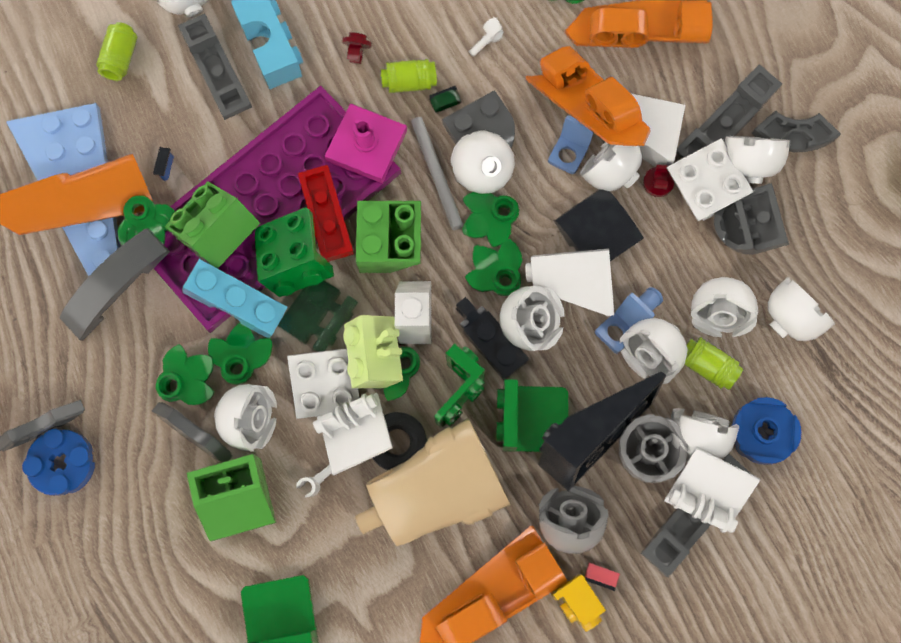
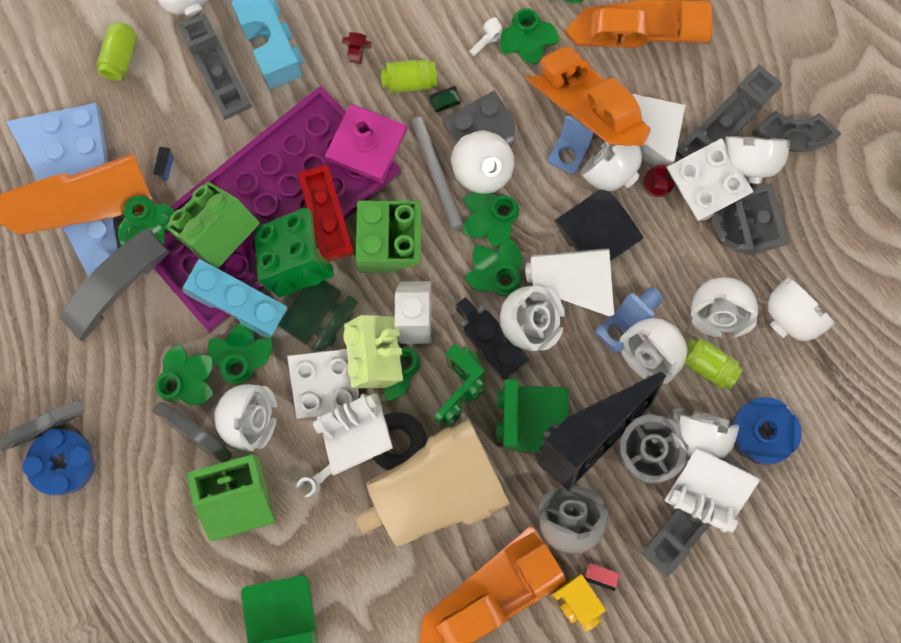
none -> green plate [500,8,559,65]

